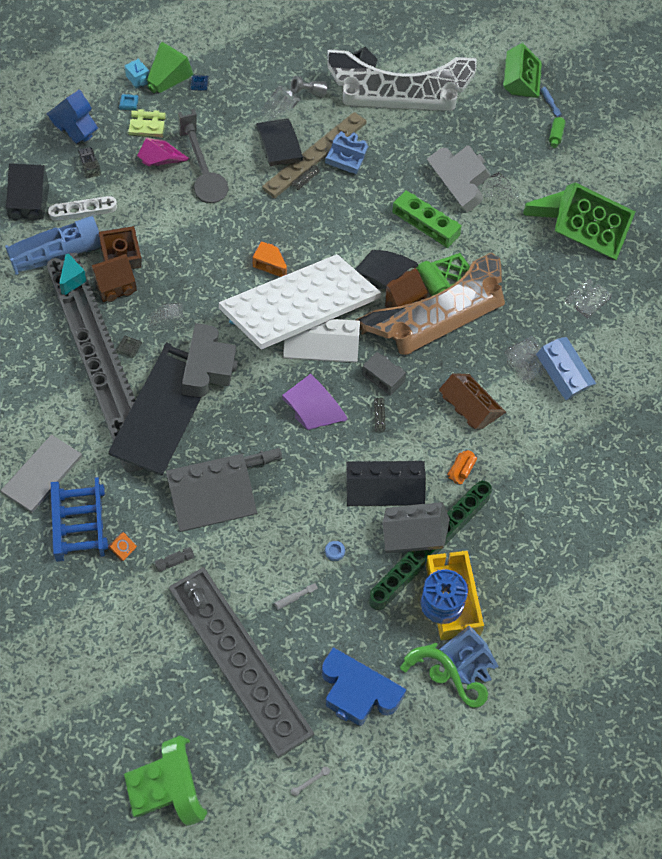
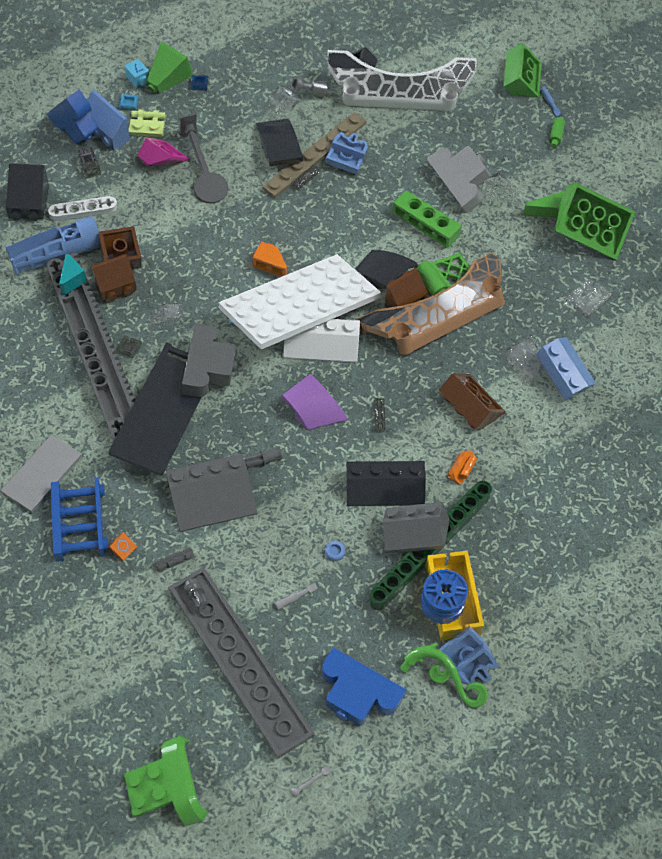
dark grey brick [362,352,406,396] -> none
none -> medium blue slope [87,90,130,151]

